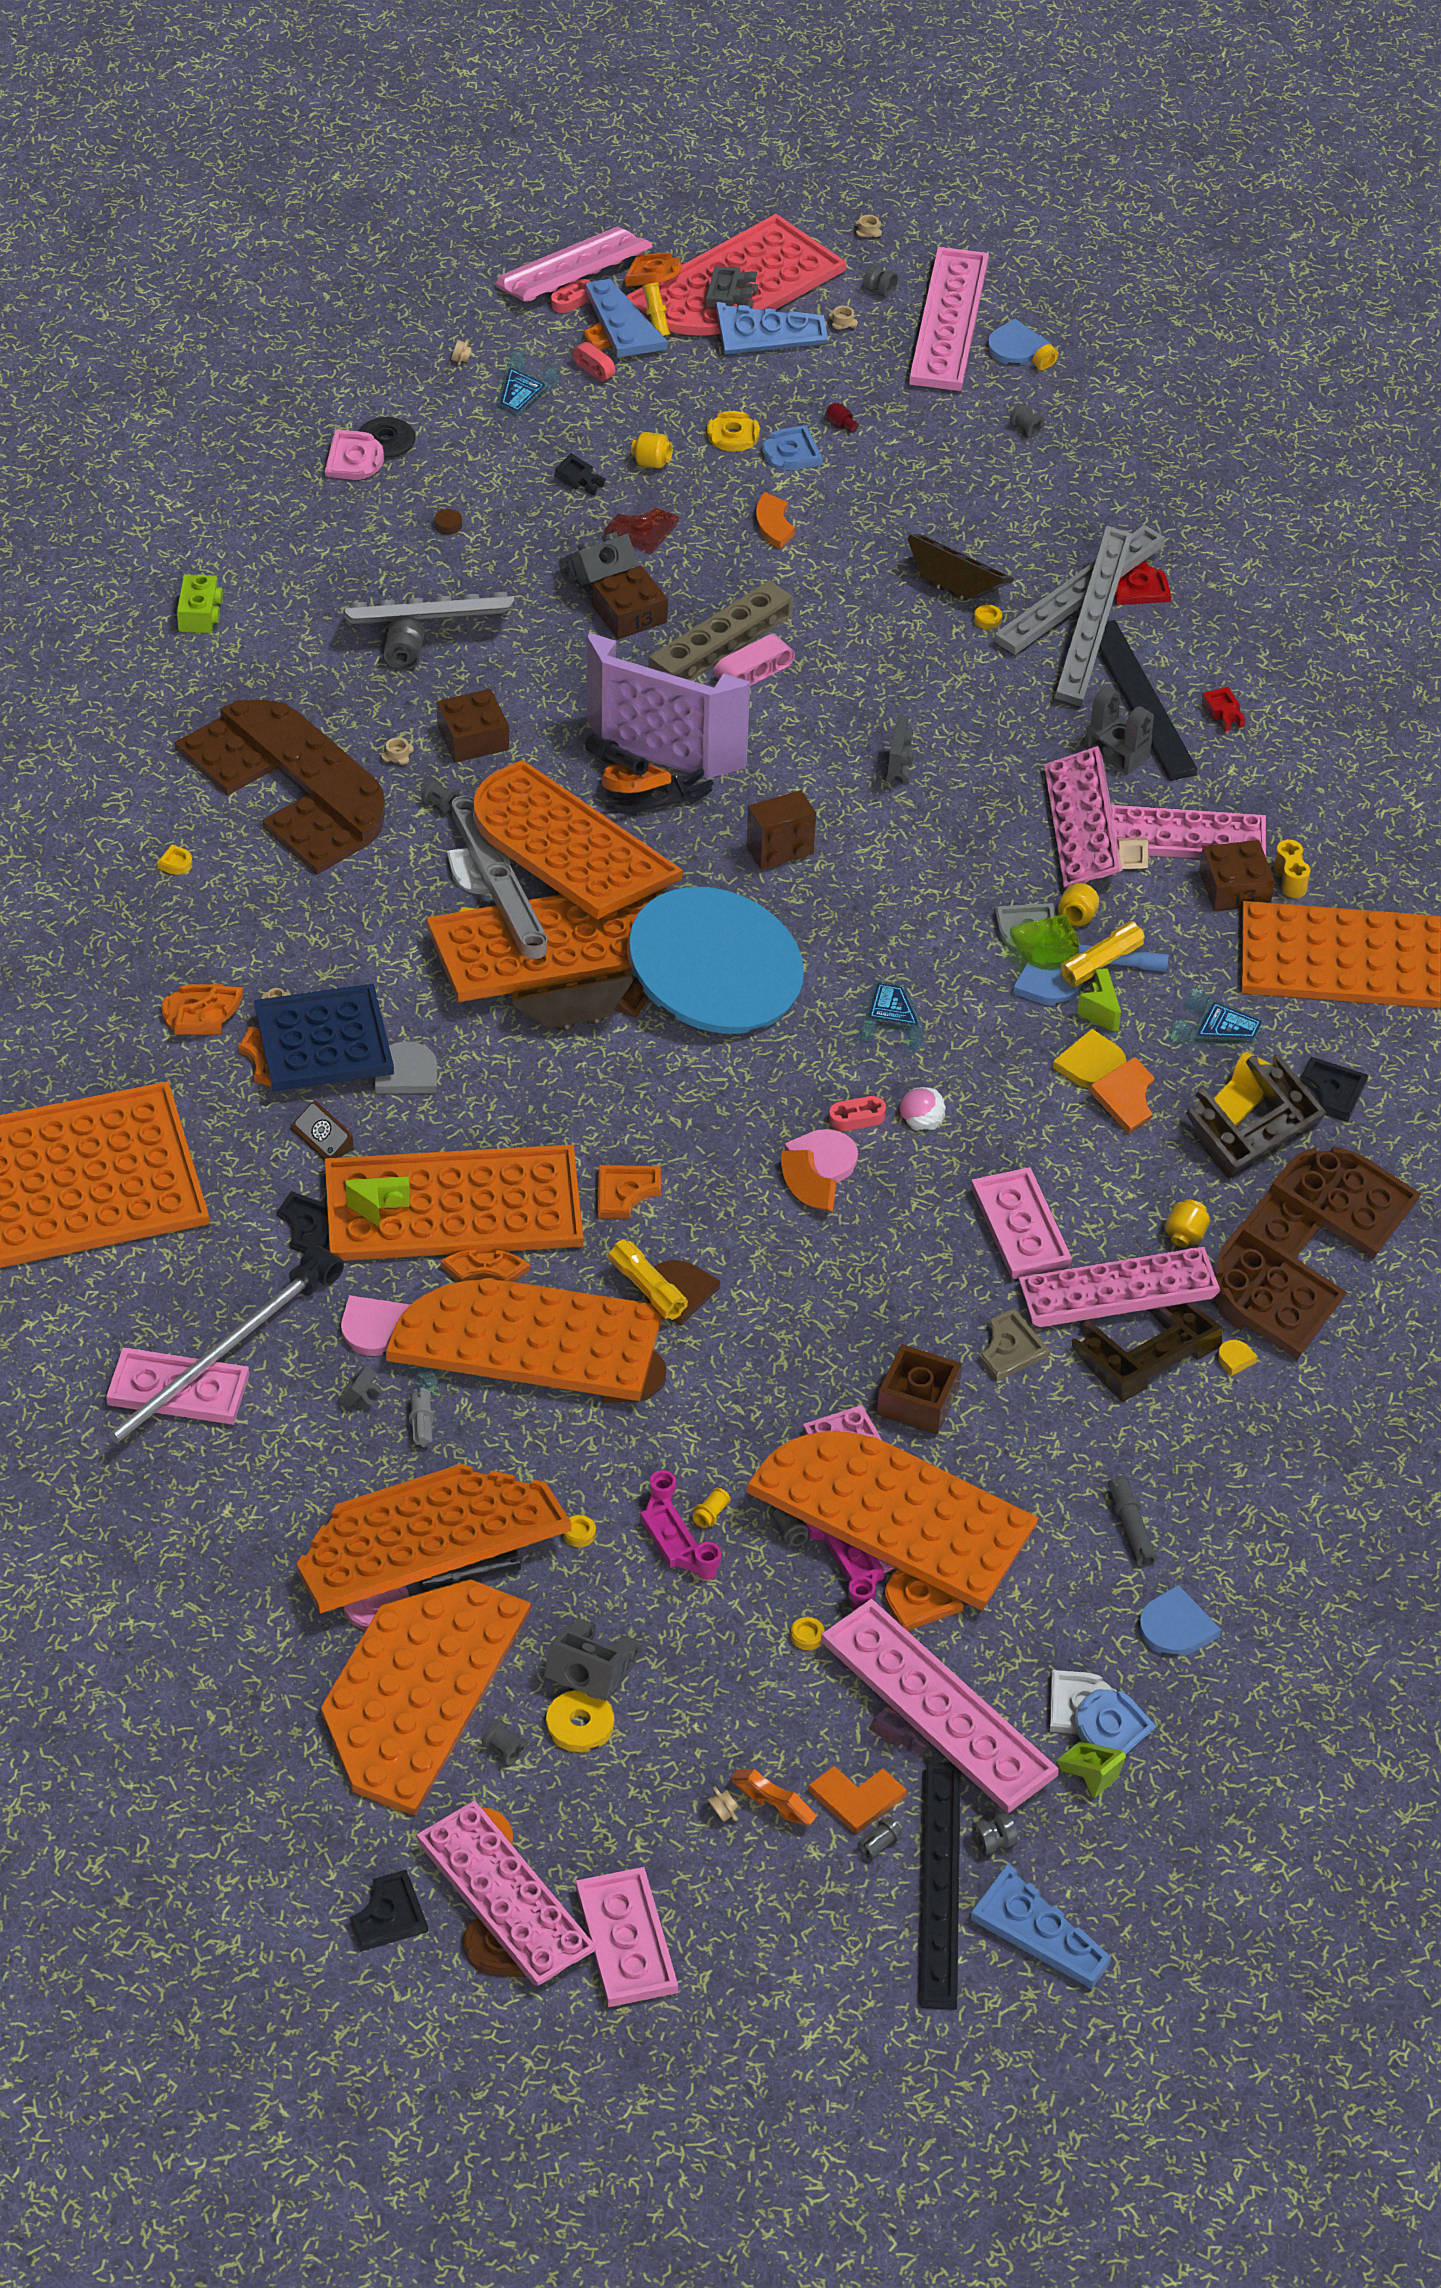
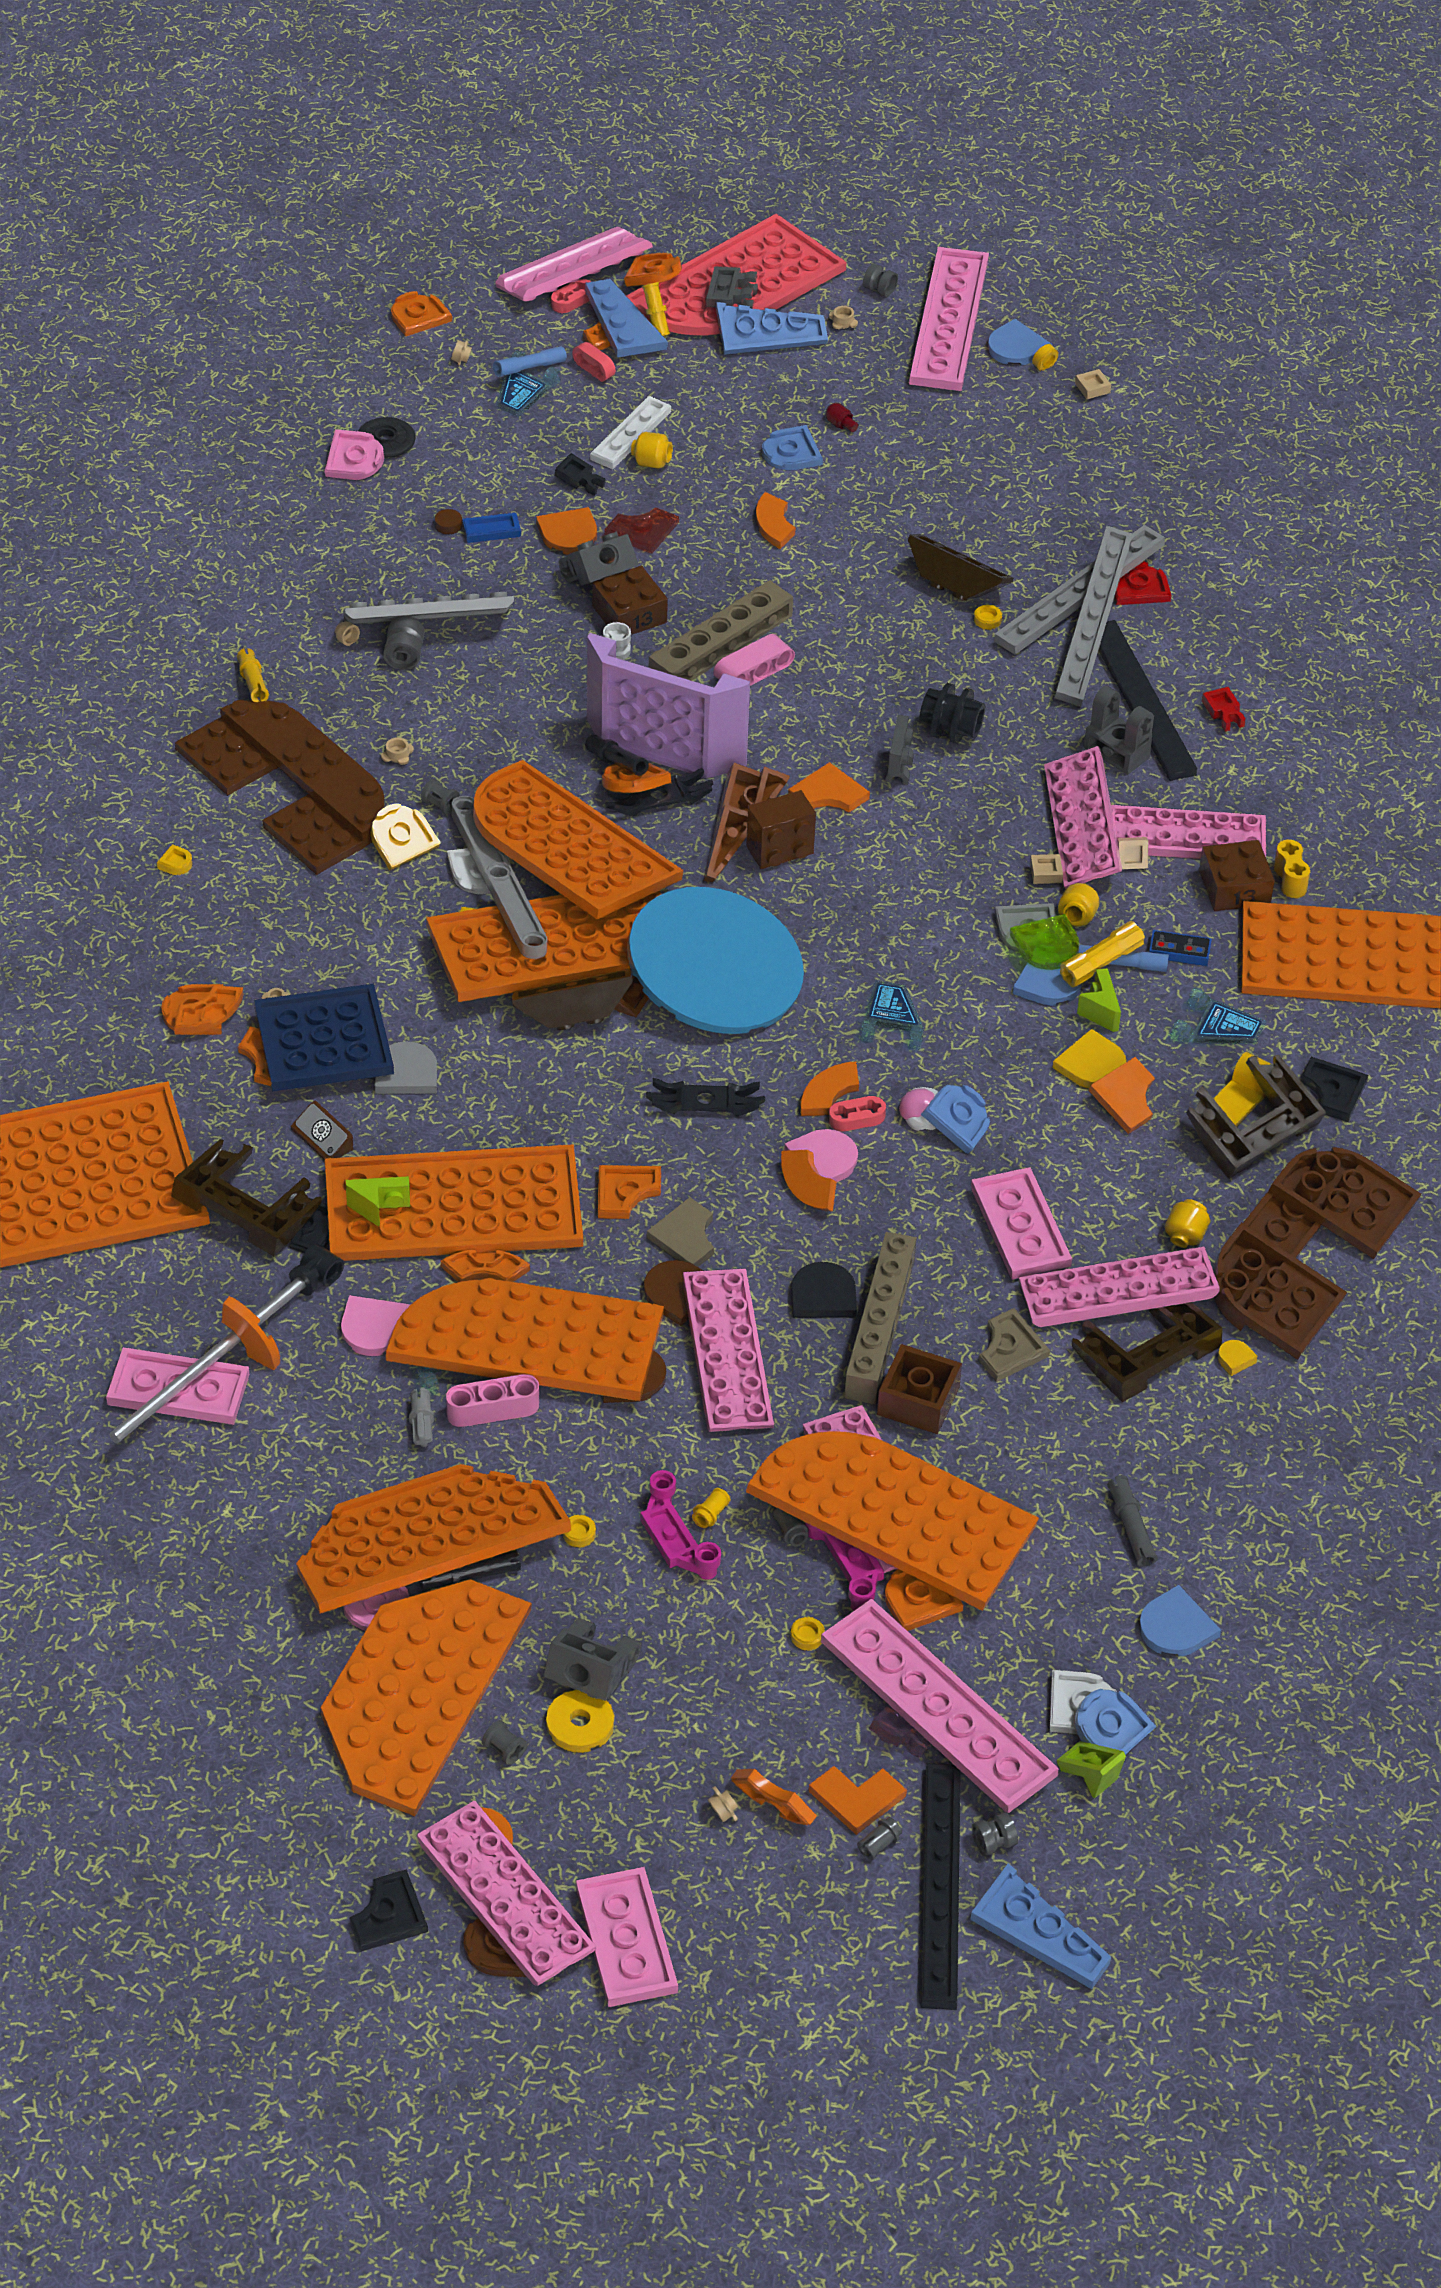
lime brick [177,574,223,633] -> none
dark grey tile [338,1365,382,1410] -> none
reddish brown brick [436,689,509,763] -> none
yellow axle [608,1239,688,1320] -> none
yellow tile [706,411,760,452] -> none
tan plate [856,215,882,237] -> none
dark grey bush [1010,403,1045,438] -> none
none -> dark brown wedge [171,1139,322,1257]
none -> orange tile [222,1296,280,1370]
none -> yellow pin [237,648,269,702]
none -> tan hinge [335,621,360,646]
none -> tile [371,804,441,870]
none -> orange tile [391,291,452,337]
none -> bright pink beam [446,1375,539,1427]
none -> blue tile [462,513,521,543]
none -> medium blue piece [493,346,567,377]
none -> orange tile [536,507,597,555]
none -> white tile [590,396,671,470]
none -> white wheel [603,622,631,660]
none -> black piece [646,1078,765,1116]
none -> dark tan tile [647,1197,714,1267]
none -> bright pink plate [683,1269,774,1432]
none -> dark orange wedge [703,763,790,882]
none -> orange tile [788,762,870,812]
none -> black tile [792,1262,857,1318]
none -> orange tile [800,1061,859,1116]
none -> dark tan brick [844,1232,917,1405]
none -> black piece [919,682,986,744]
none -> medium blue tile [921,1085,990,1154]
none -> tan plate [1030,854,1063,884]
none -> tan plate [1075,369,1111,399]
none -> tile [1149,930,1212,966]

